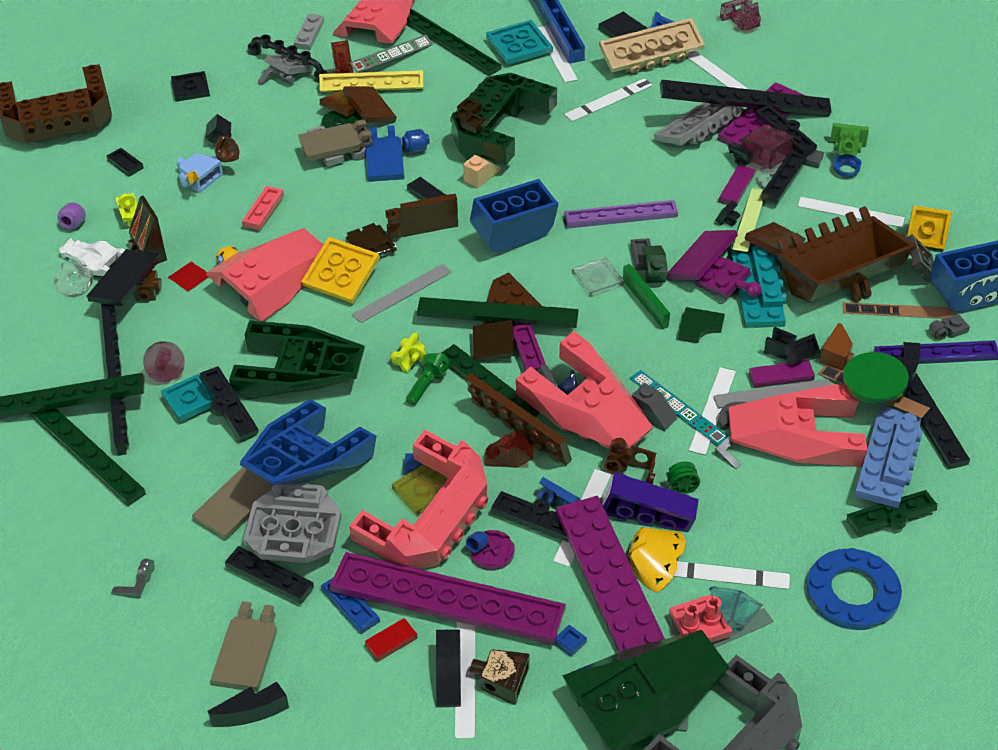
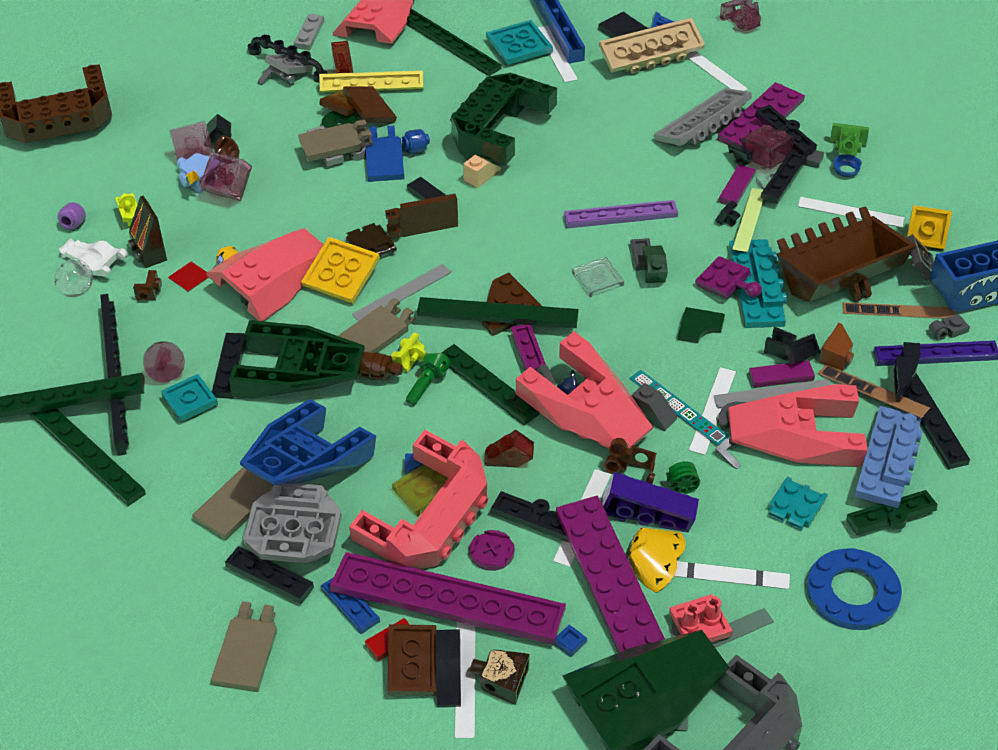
black tile [87,249,161,306] -> none
black tile [107,148,144,177] -> none
flat silver piece [112,558,155,596] -> none
black tile [171,71,210,102] -> none
black hinge [199,366,259,441] -> none
black slope [207,682,289,727] -> none
coral plate [242,186,284,231] -> none
sticker [350,34,433,73] -> none
dark brown tile [457,97,487,134] -> none
reddish brown plate [465,373,572,466] -> none
blue piece [466,531,488,553] -> none
blue brick [470,179,559,253] -> none
dark brown tile [473,320,515,362] -> none
blue plate [538,477,581,506] -> none
white sticker [565,79,652,121] -> none
green tile [623,264,670,329] -> none
black plate [659,79,832,116] -> none
magenta tile [667,230,738,280] -> none
clear light blue slope [709,586,763,632] -> none
reddish brown tile [744,222,806,256] -> none
green tile [843,352,909,404] -> none
none -> clear pink tile [169,121,214,160]
none -> clear pink brick [200,152,252,201]
none -> black plate [212,333,246,399]
none -> dark tan tile [338,298,414,352]
none -> reddish brown piece [358,351,403,381]
none -> reddish brown plate [387,624,436,696]
none -> teal plate [768,476,828,531]

